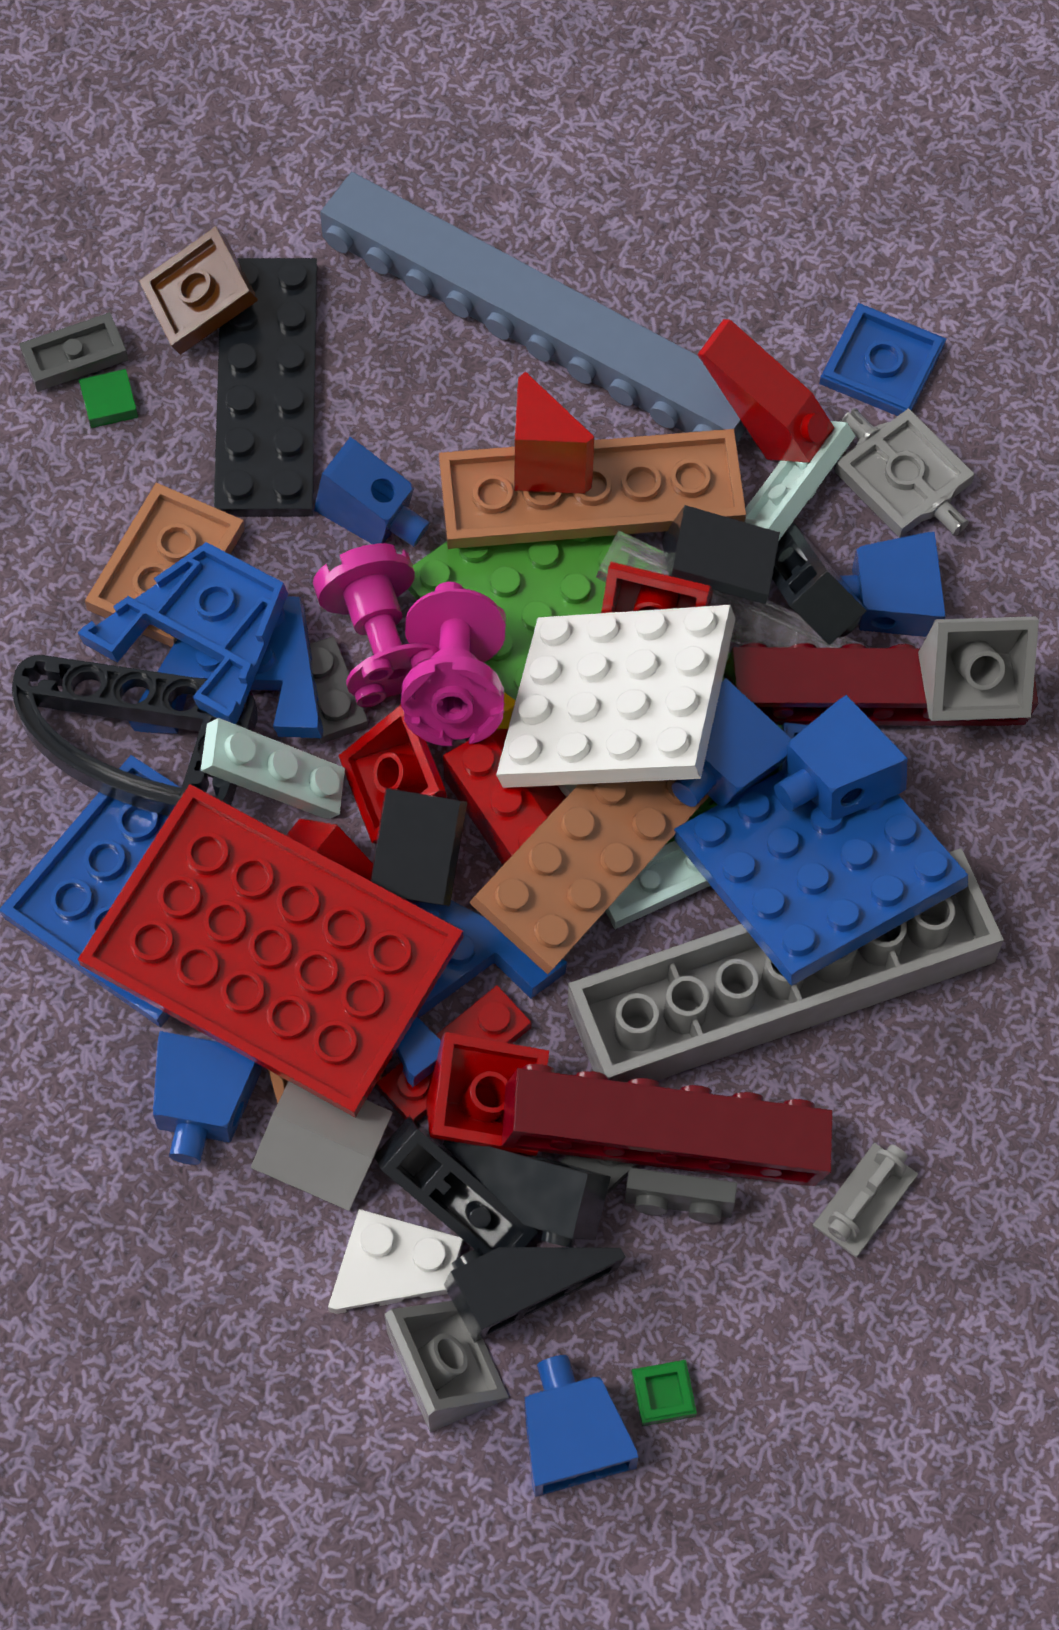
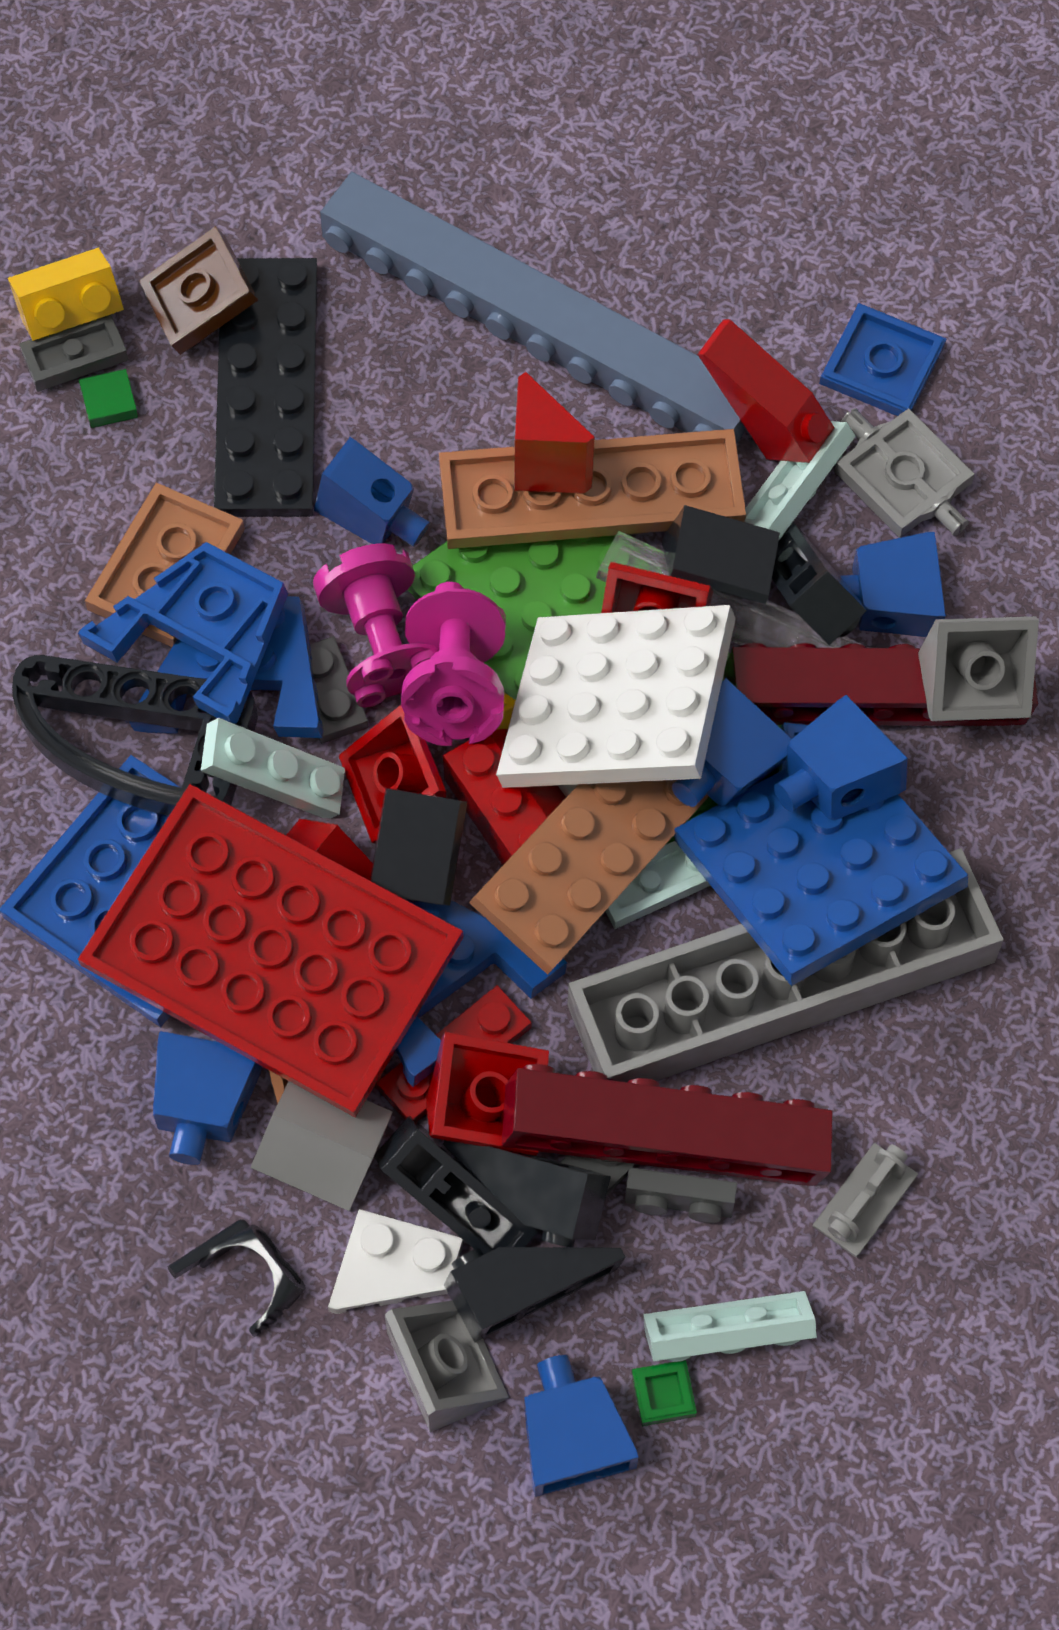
none -> yellow brick [8,247,124,341]
none -> black helmet [167,1219,306,1337]
none -> light aqua plate [643,1291,817,1362]

